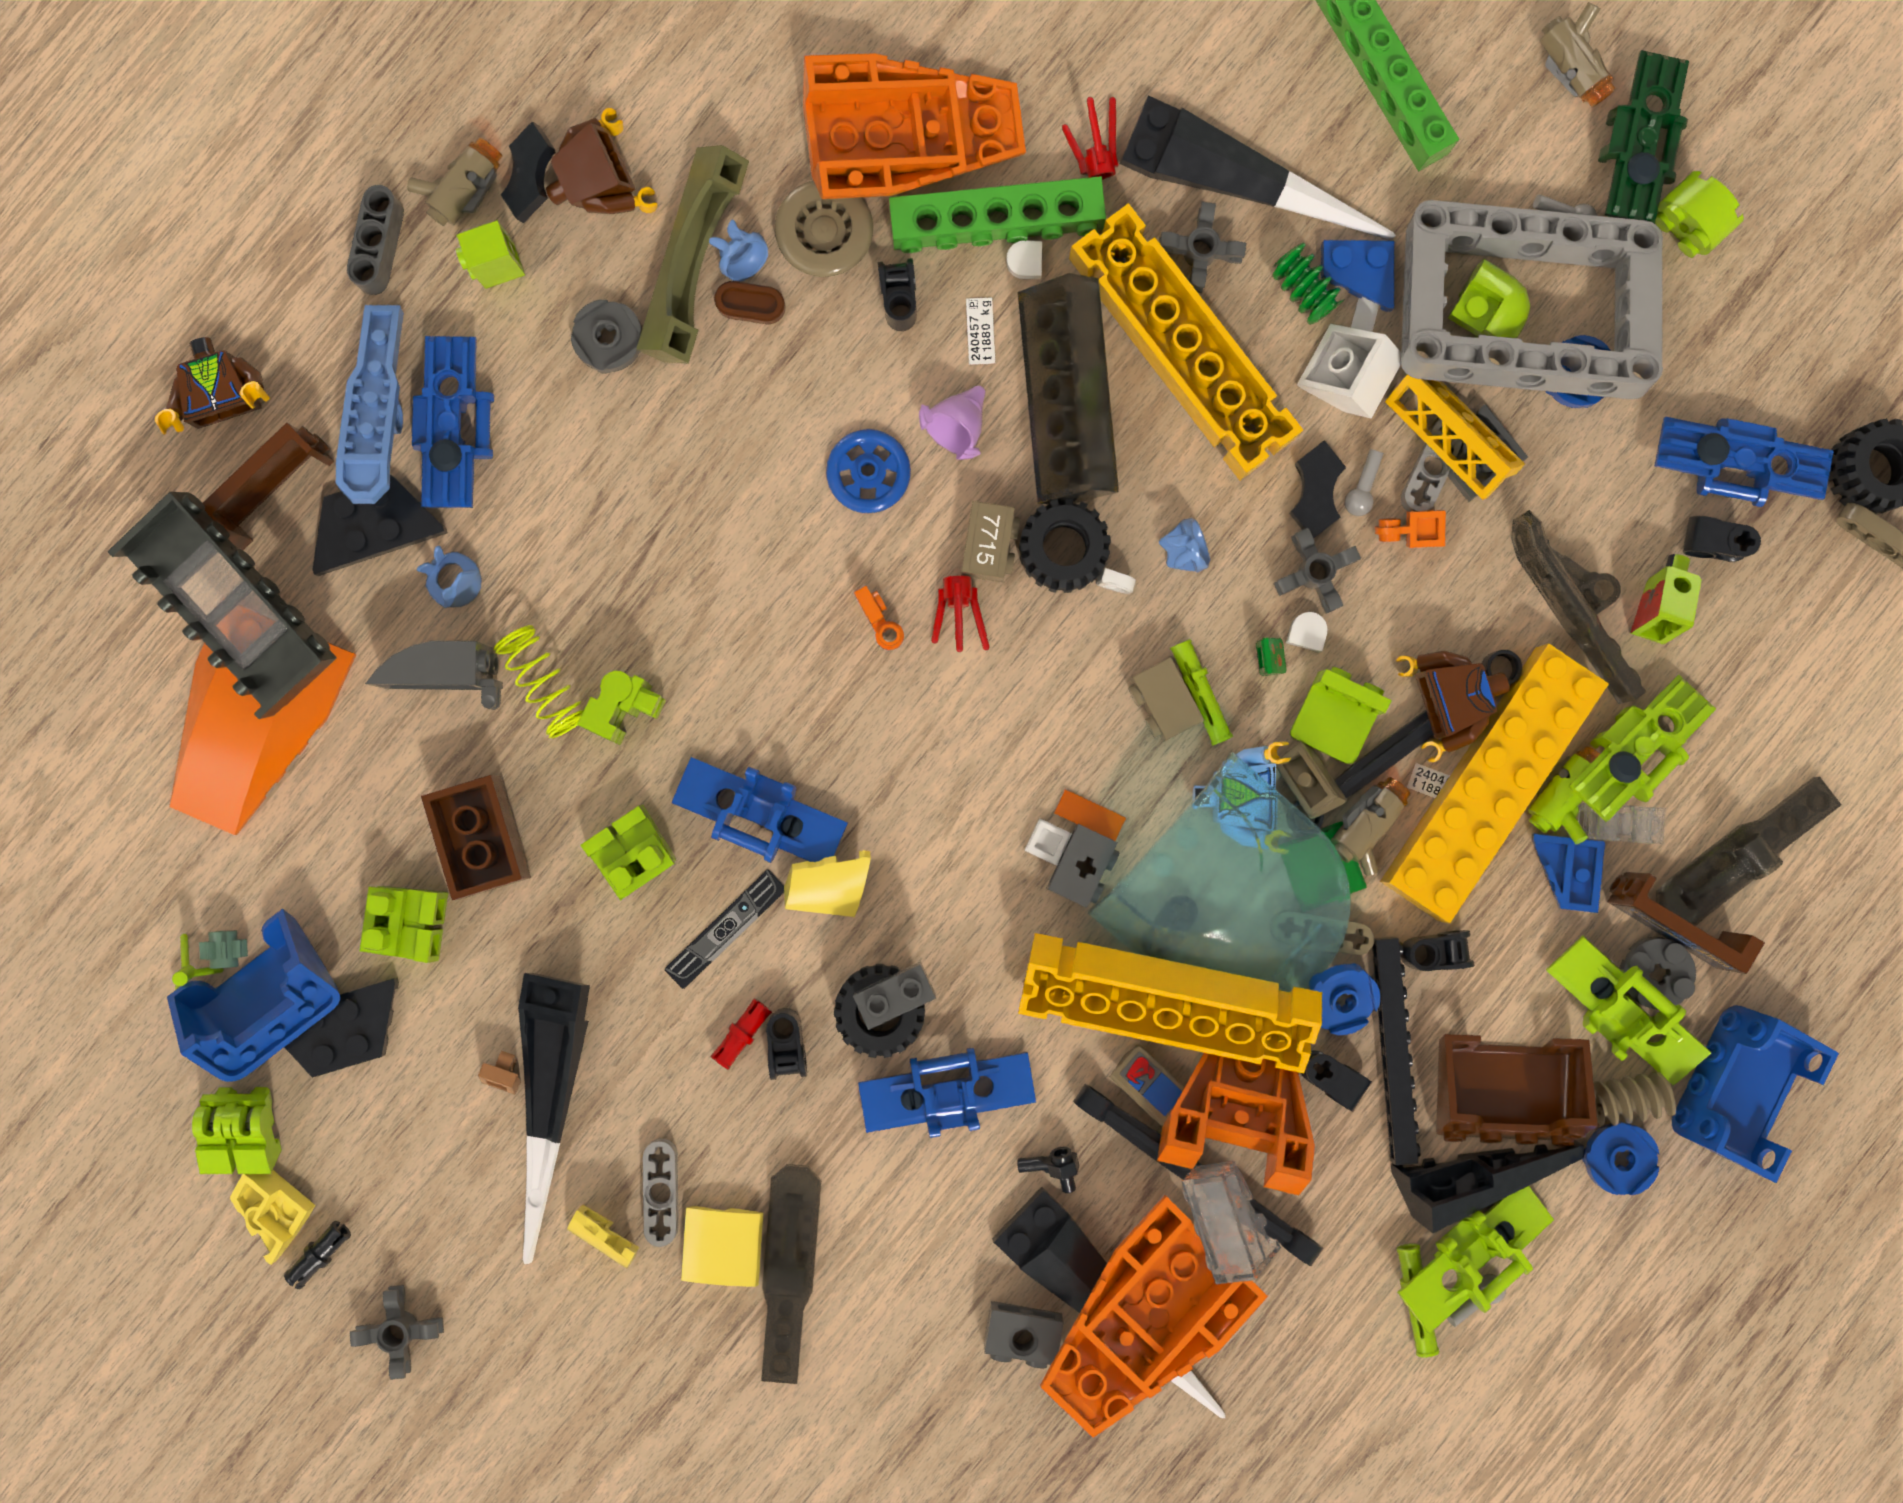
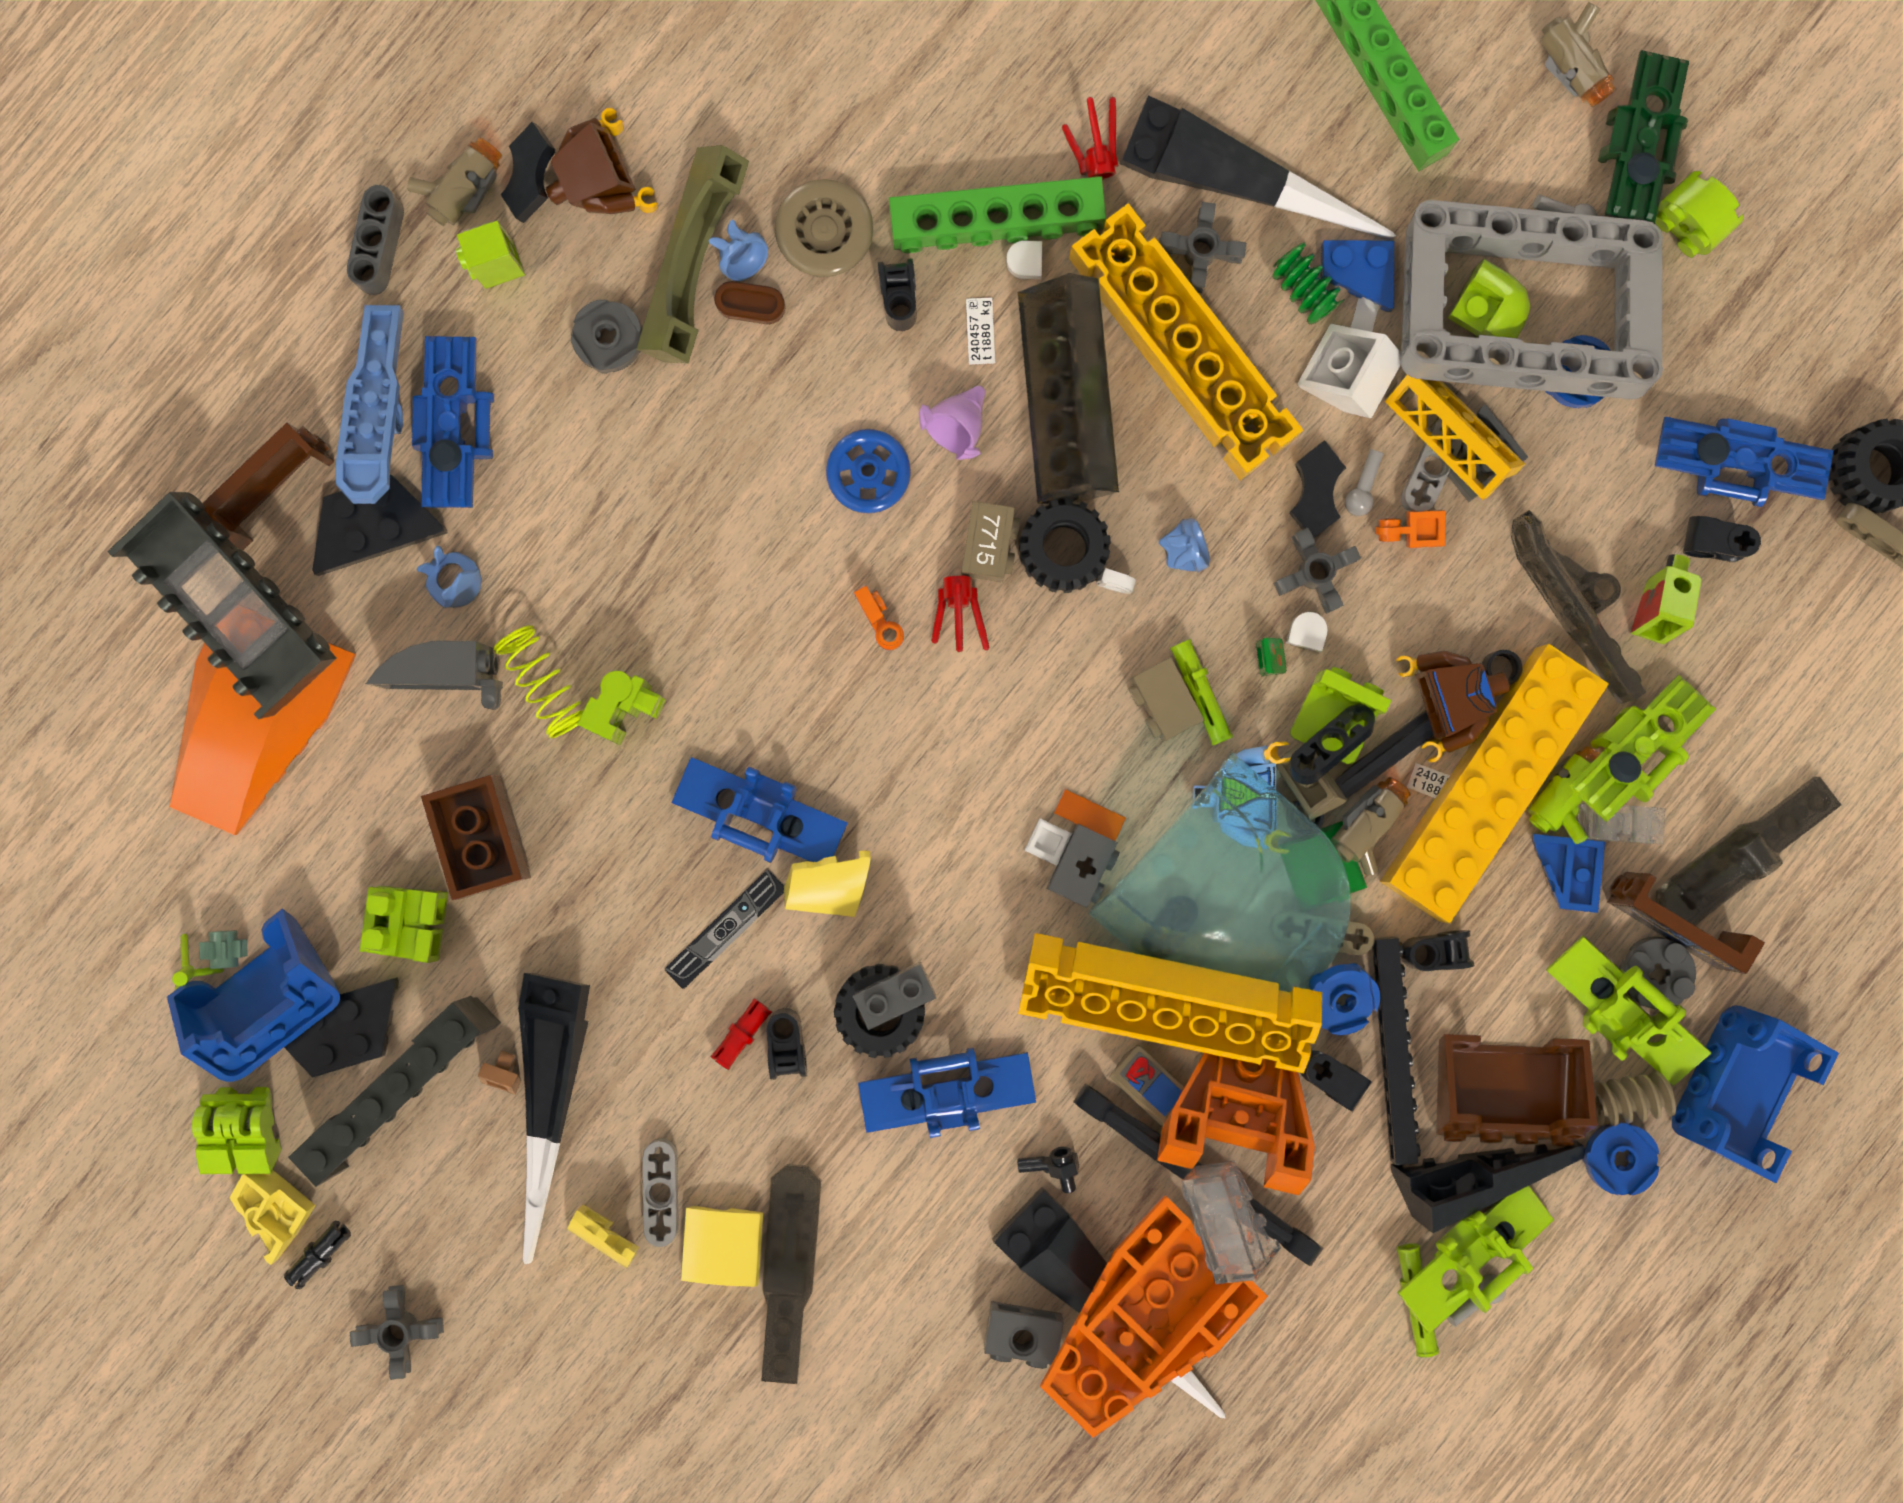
torso [155,337,270,435] -> none
lime hips [580,805,676,901] -> none
orange wedge [803,53,1026,199] -> none
none -> pearl dark grey window [288,996,501,1187]
none -> black beam [1289,704,1375,785]

